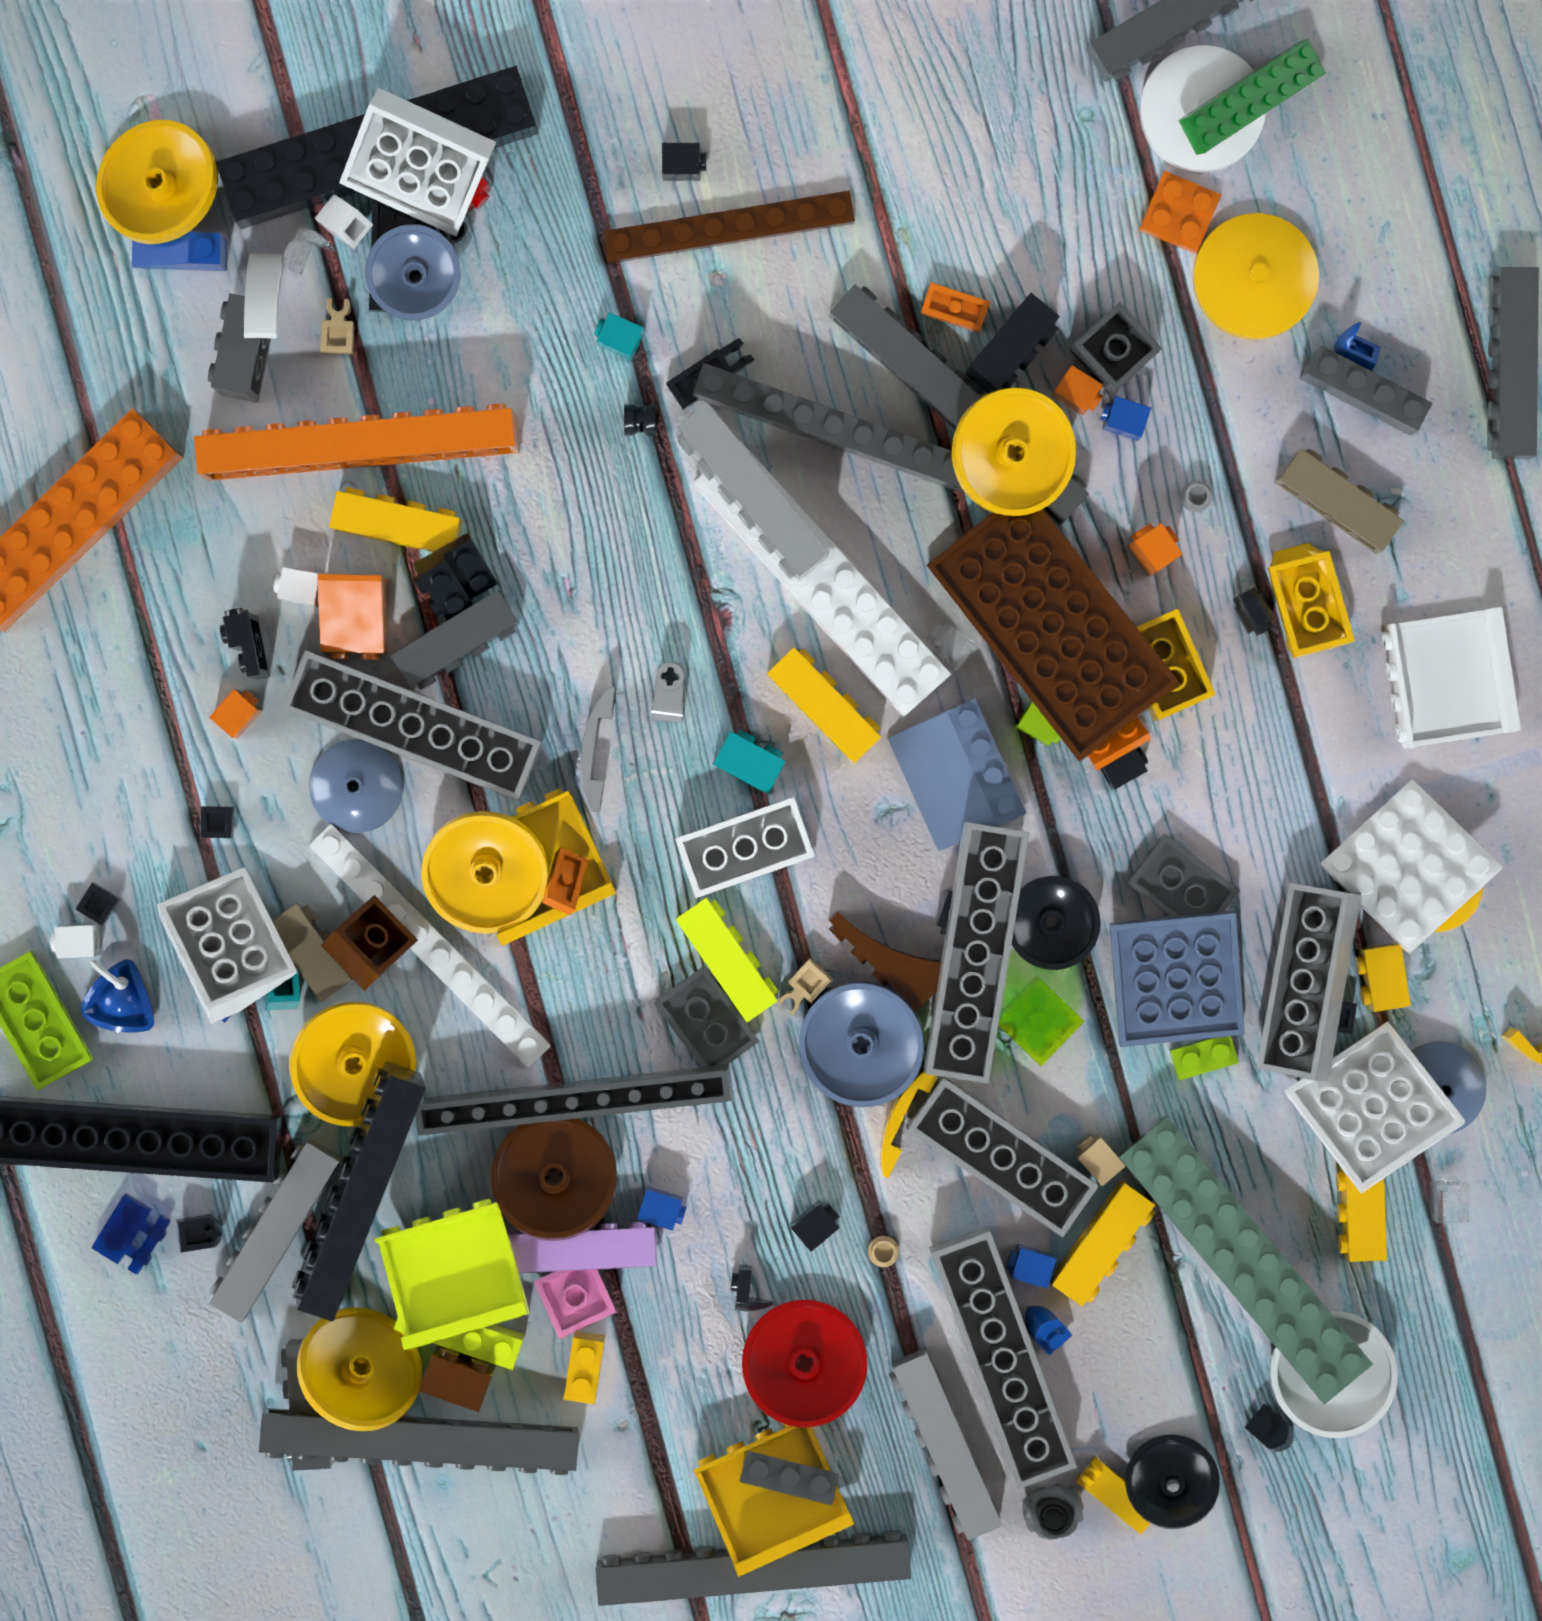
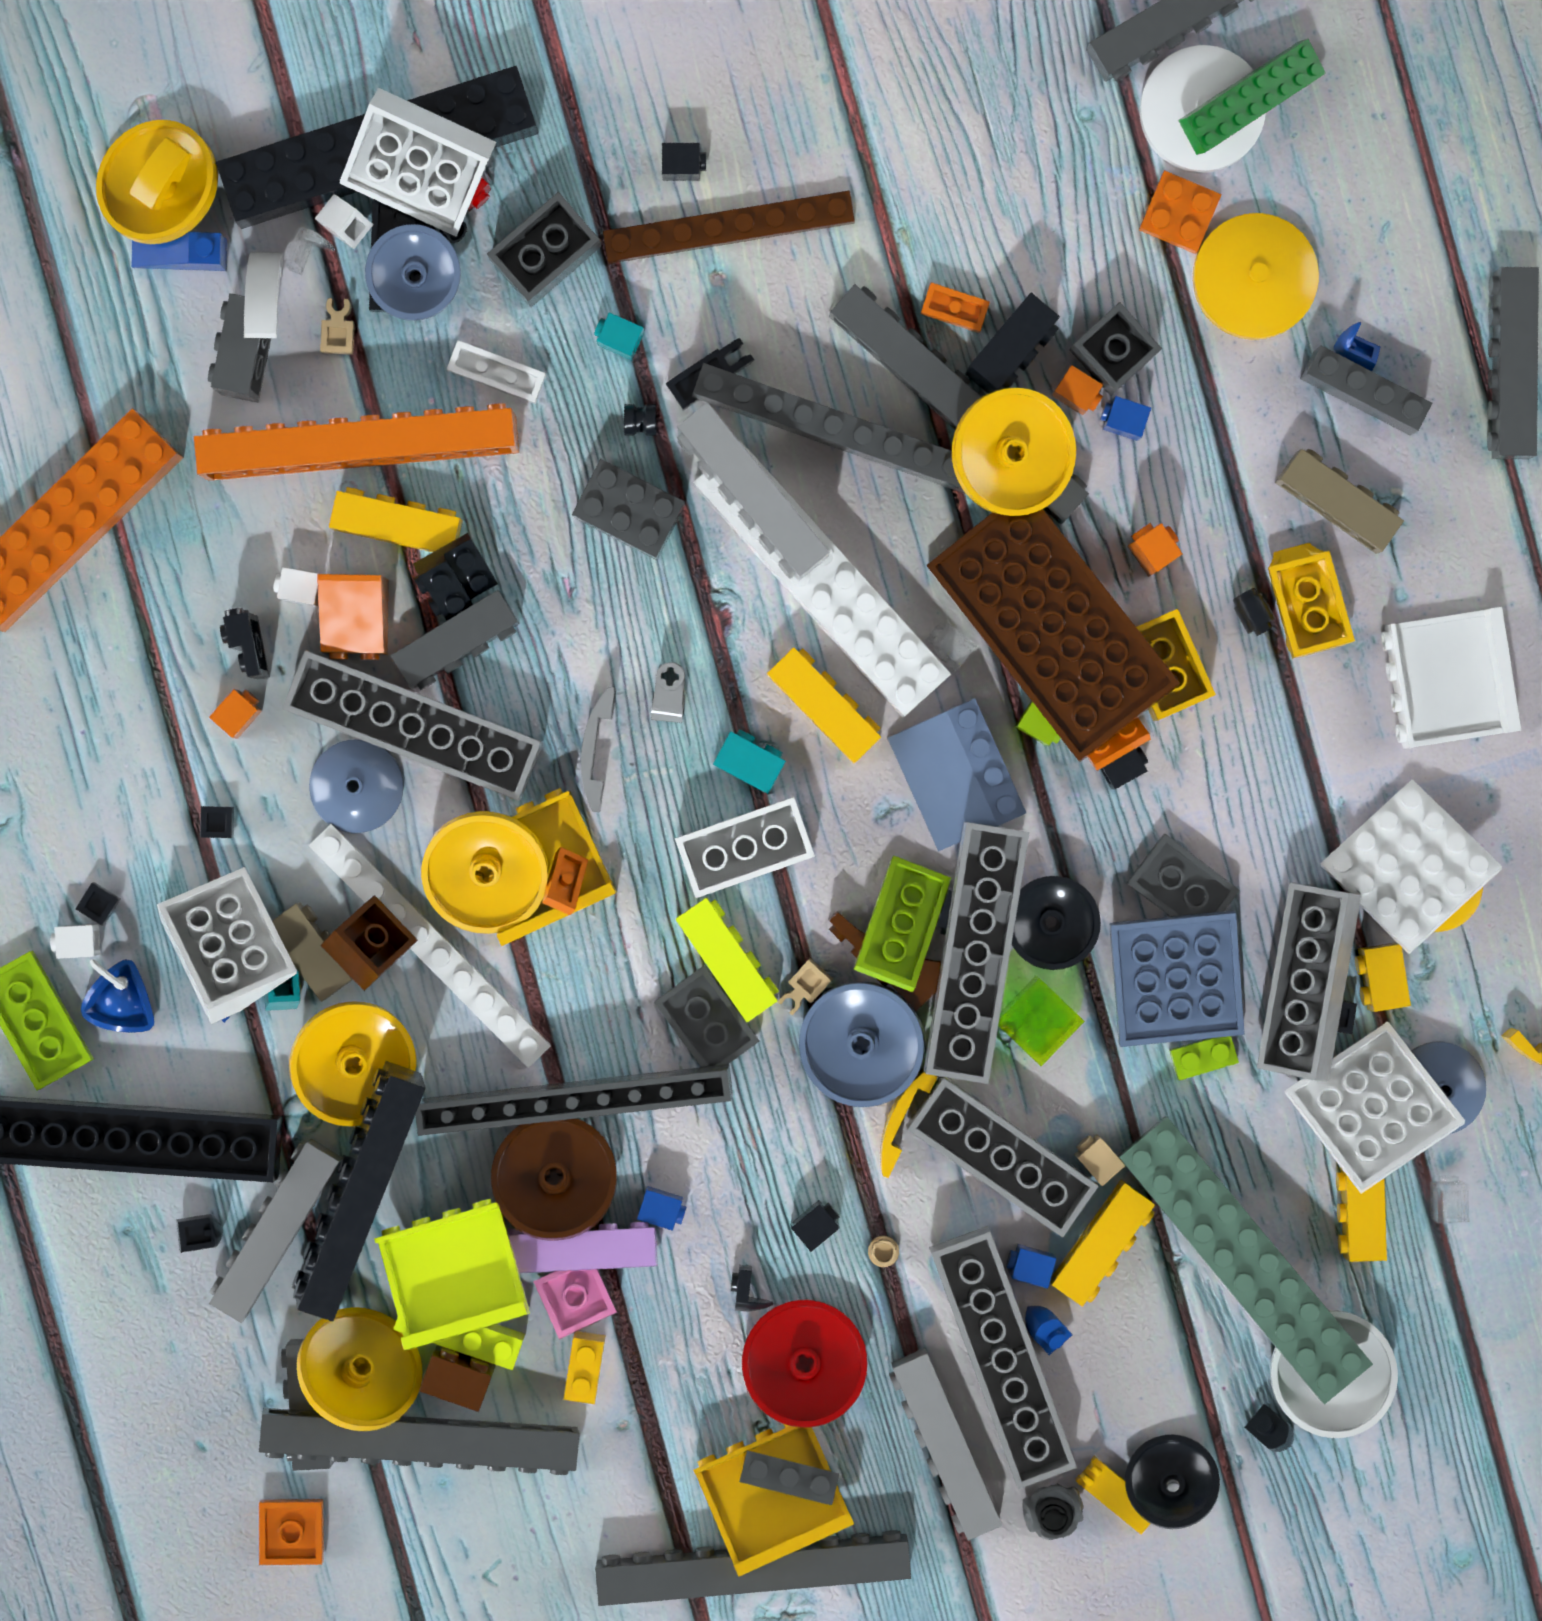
clear blue plate [91,1193,171,1275] -> none
light grey plate [1181,481,1212,512] -> none
none -> yellow slope [130,138,192,210]
none -> orange plate [259,1499,324,1565]
none -> white plate [447,340,546,404]
none -> dark grey brick [487,192,602,307]
none -> dark grey brick [572,458,685,560]
none -> lime plate [853,855,951,992]

